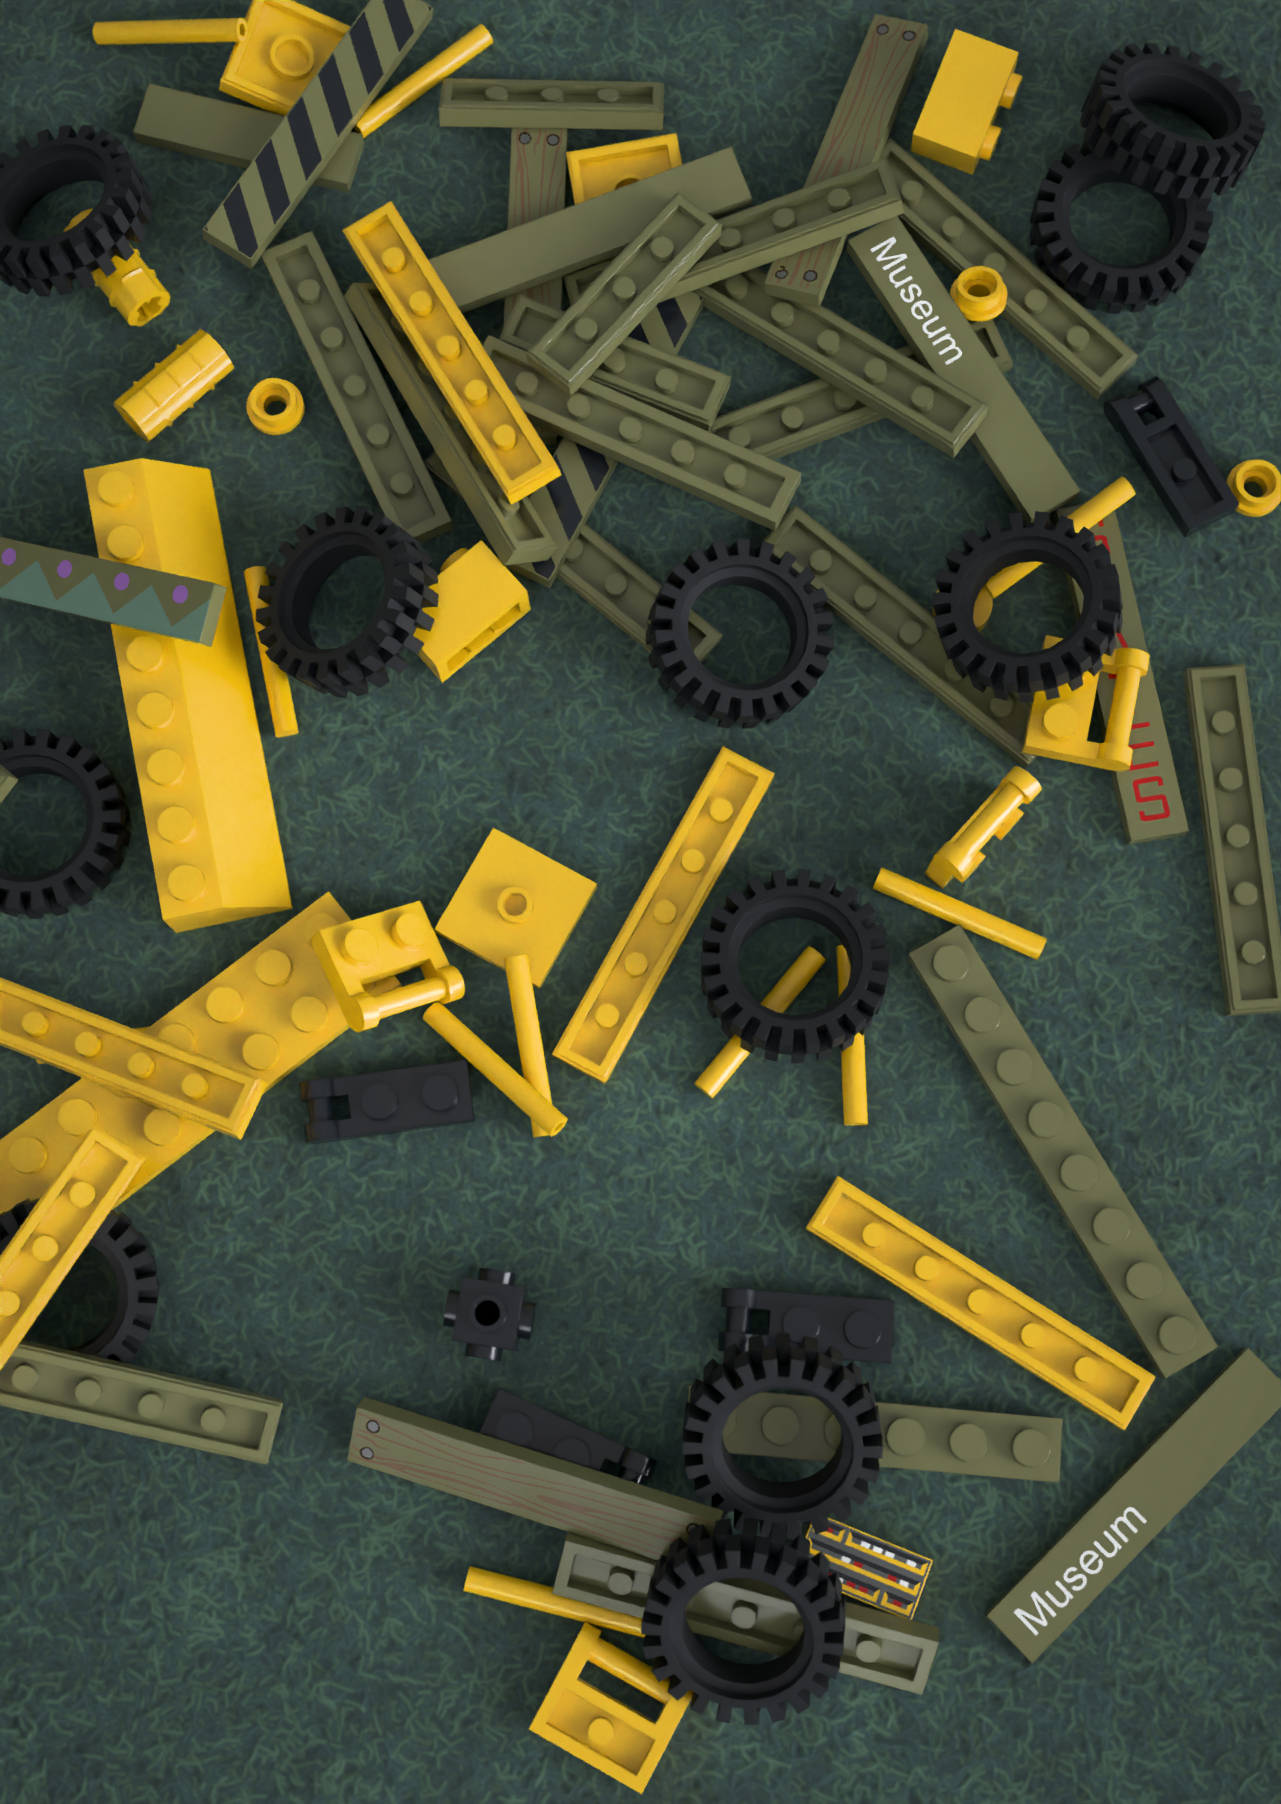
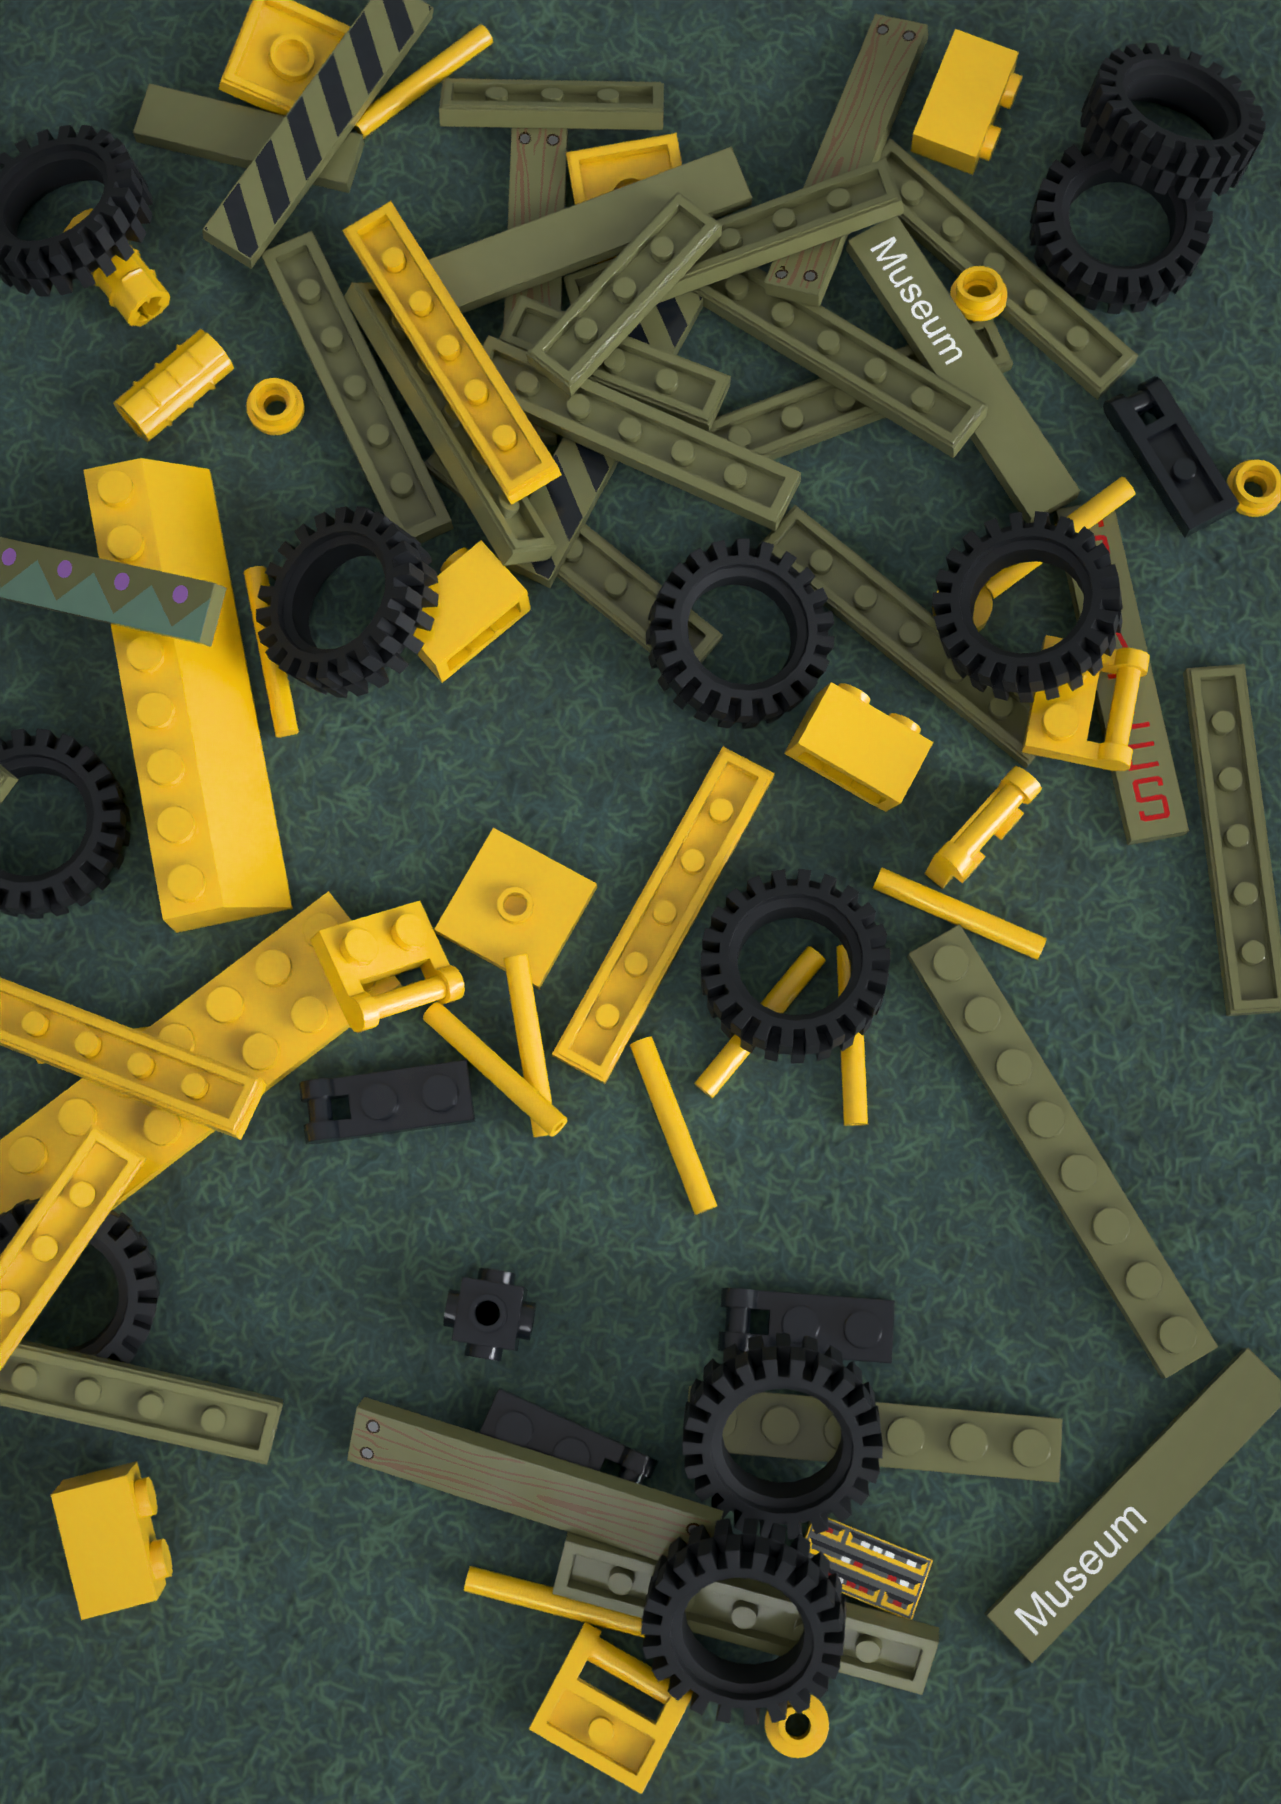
yellow piece [93,18,248,45] -> none
yellow tile [805,1176,1156,1430] -> none
none -> yellow brick [51,1461,172,1620]
none -> yellow bar [630,1036,717,1215]
none -> yellow plate [764,1694,829,1758]
none -> yellow brick [784,682,933,812]

